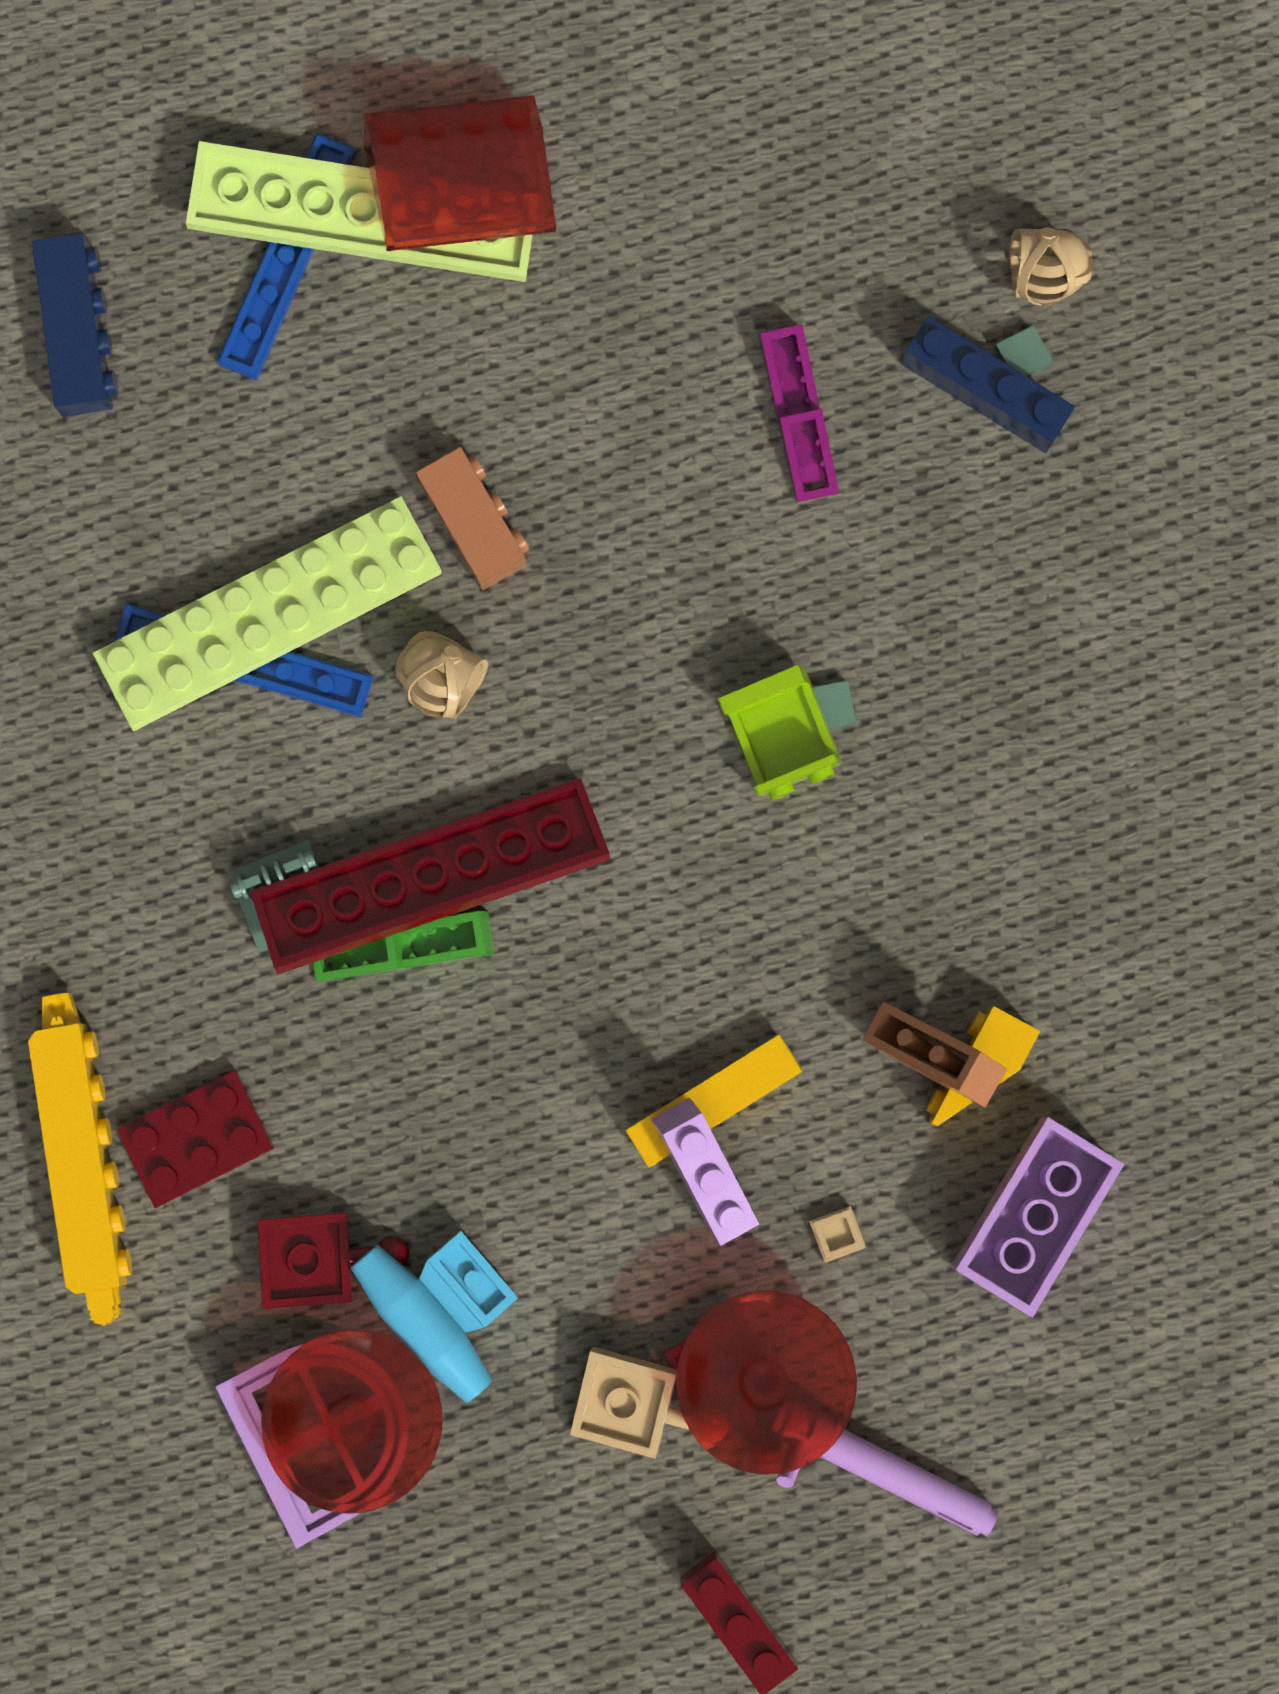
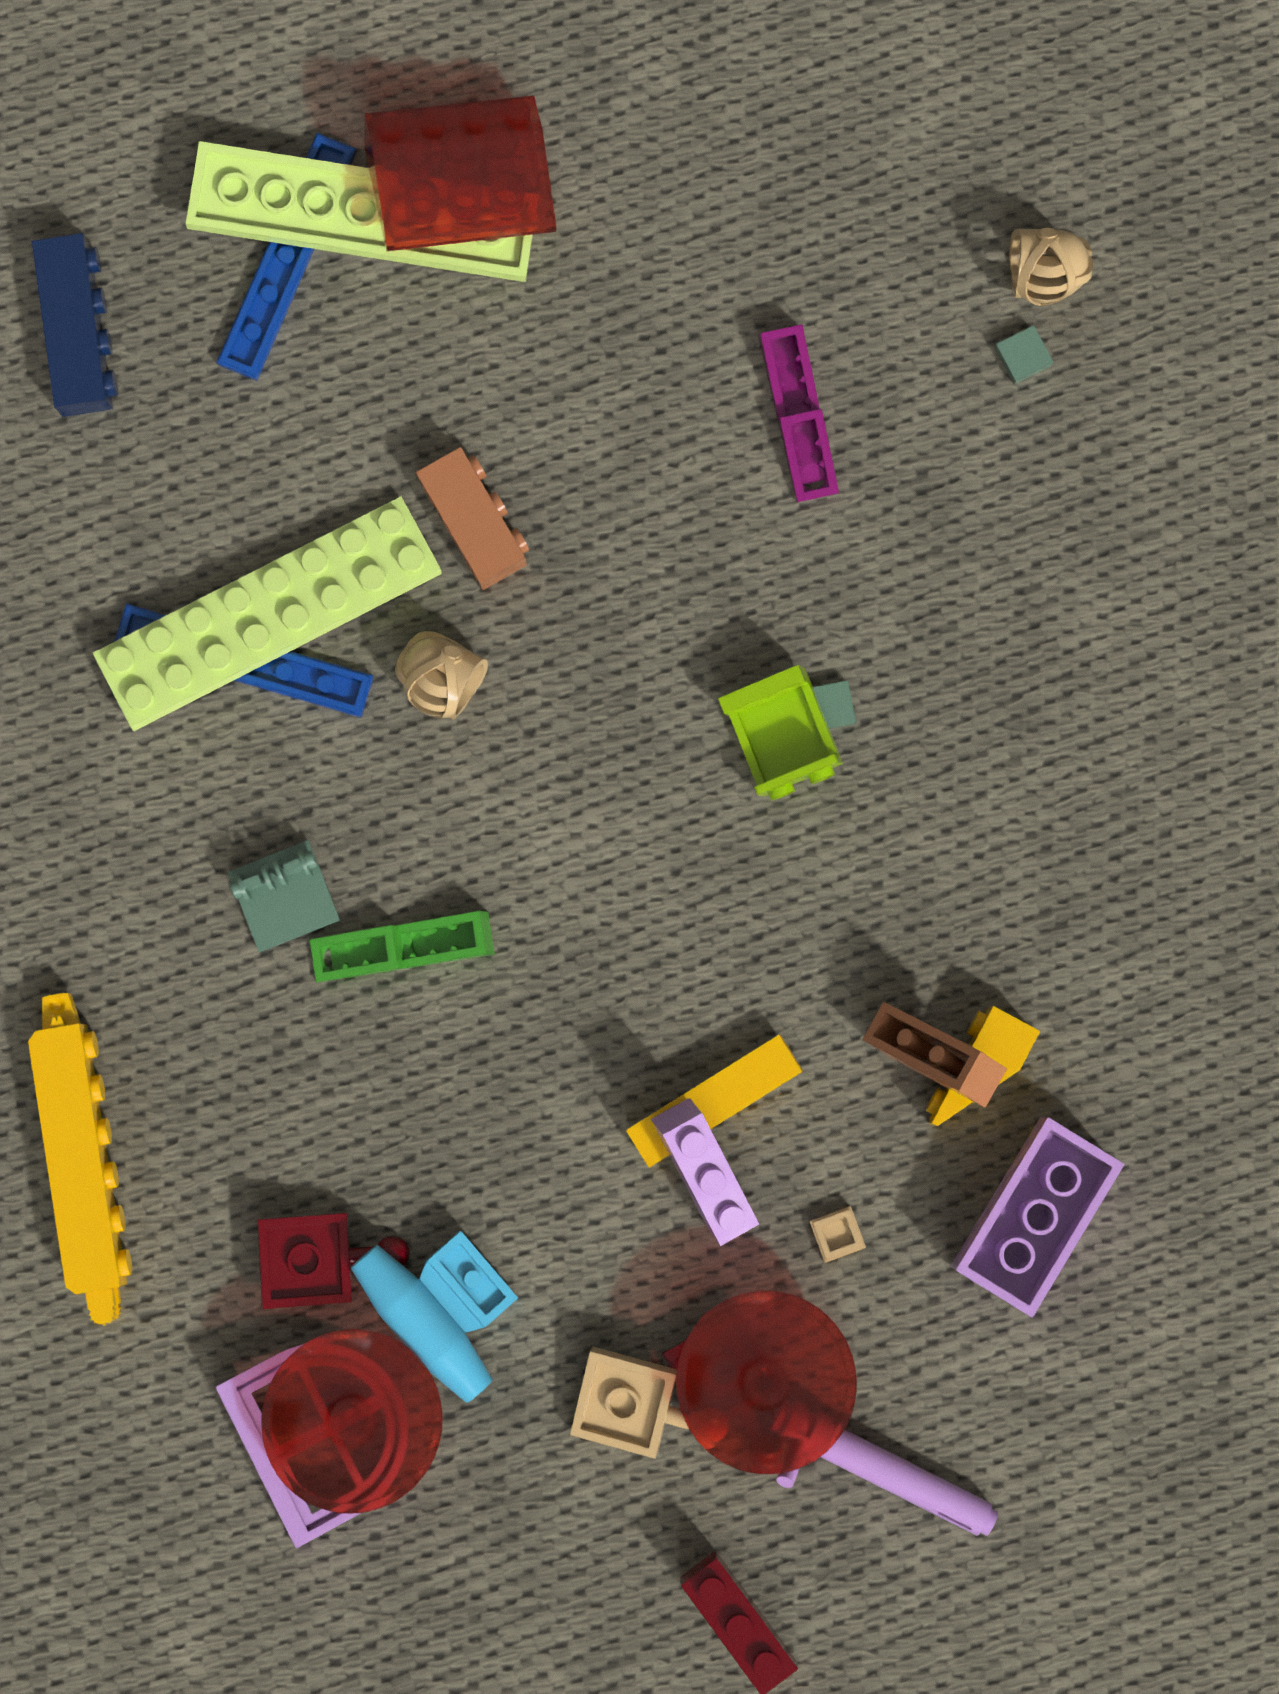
dark red plate [117,1070,275,1208] -> none
dark red plate [250,778,611,975] -> none
dark blue brick [901,316,1076,454] -> none

